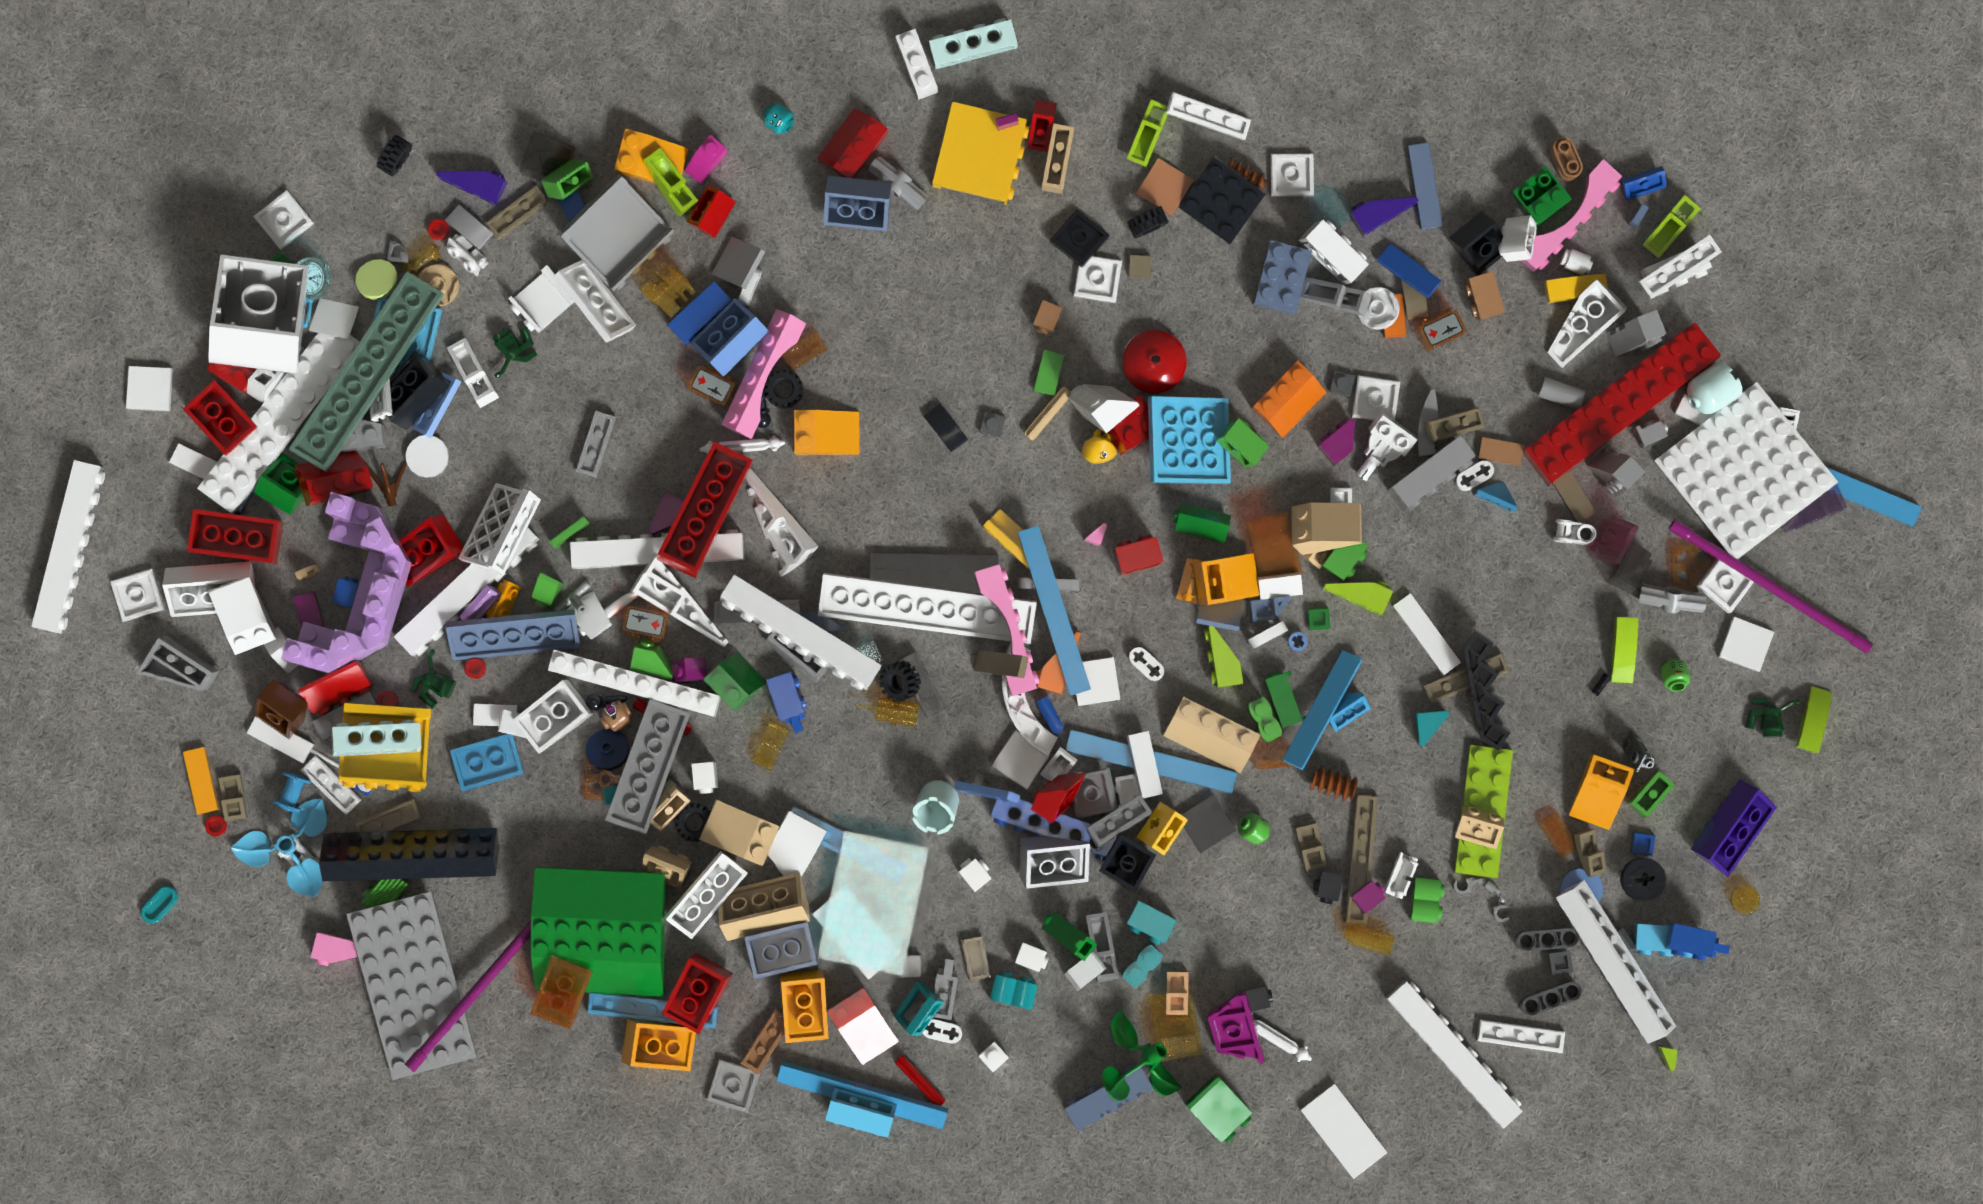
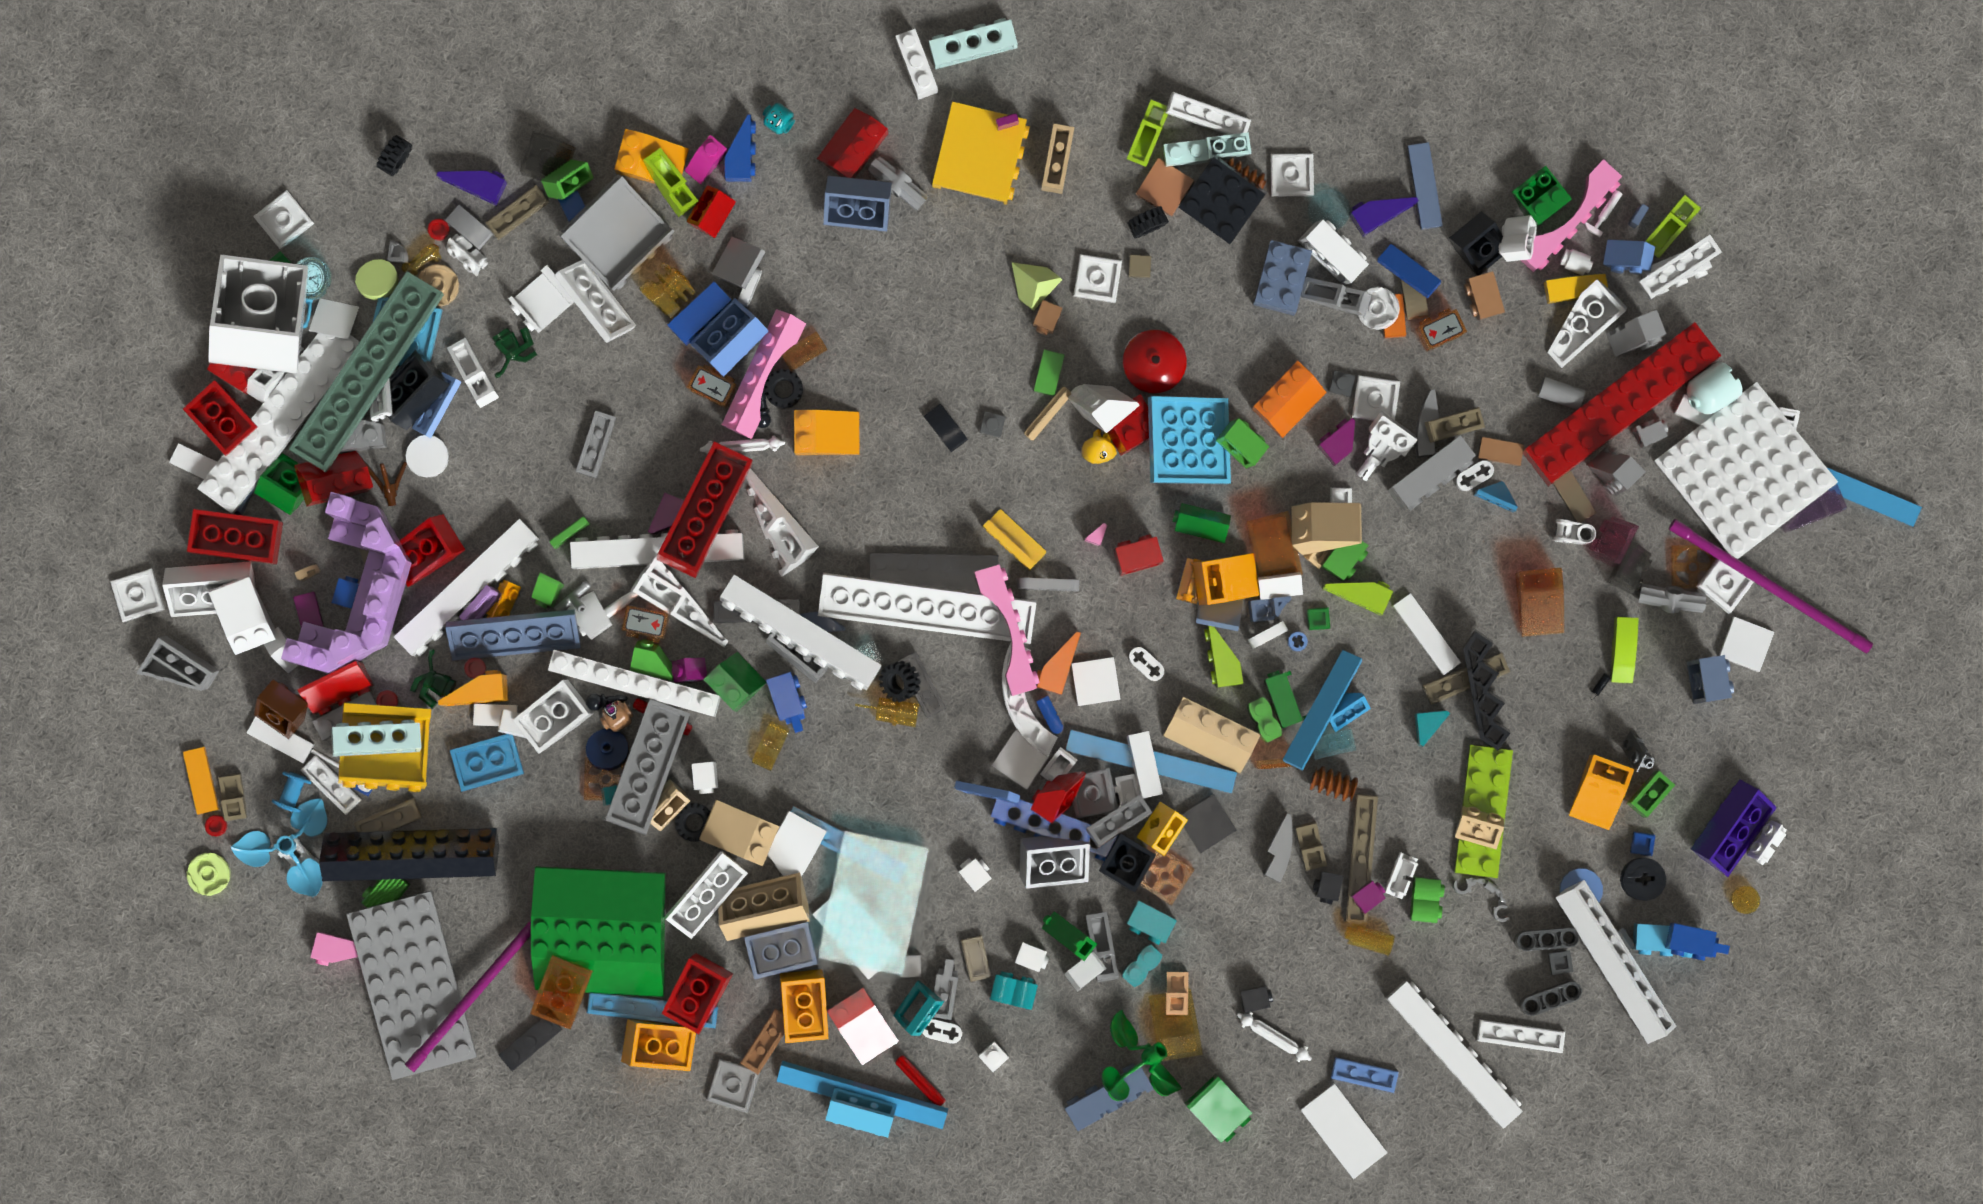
white brick [31,460,105,634] -> none
white tile [126,366,173,411] -> none
teal tile [141,886,178,924] -> none
white fence [459,483,541,575] -> none
tan slope [642,846,692,890] -> none
light aqua cylinder [913,780,959,834] -> none
dark tan tile [974,650,1029,678] -> none
dark azure tile [1018,526,1091,696] -> none
red slope [1027,99,1057,152] -> none
black tile [1050,209,1110,268] -> none
magenta wing [1208,990,1265,1063] -> none
bright green head [1238,813,1270,844] -> none
clear orange tile [1538,811,1576,859] -> none
medium nougat brick [1549,137,1583,182] -> none
dark tan slope [1574,829,1606,877] -> none
blue plate [1621,166,1667,201] -> none
lime slope [1658,1046,1678,1071] -> none
bright green head [1660,659,1690,692] -> none
dark green piece [1745,698,1801,738] -> none
lime slope [1794,686,1832,753] -> none
none -> yellowish green tile [186,853,231,896]
none -> light orange slope [438,670,509,707]
none -> black plate [499,1013,563,1071]
none -> blue slope [725,115,756,182]
none -> yellowish green slope [1012,262,1062,311]
none -> clear orange piece [1140,850,1195,906]
none -> light aqua slope [1163,132,1251,167]
none -> light grey slope [1264,813,1293,883]
none -> clear light blue plate [1313,729,1356,760]
none -> medium blue tile [1330,1057,1399,1093]
none -> clear orange slope [1515,567,1564,637]
none -> white piece [1585,190,1623,238]
none -> medium blue brick [1603,240,1655,274]
none -> sand blue brick [1687,655,1734,704]
none -> white hinge [1747,820,1787,865]

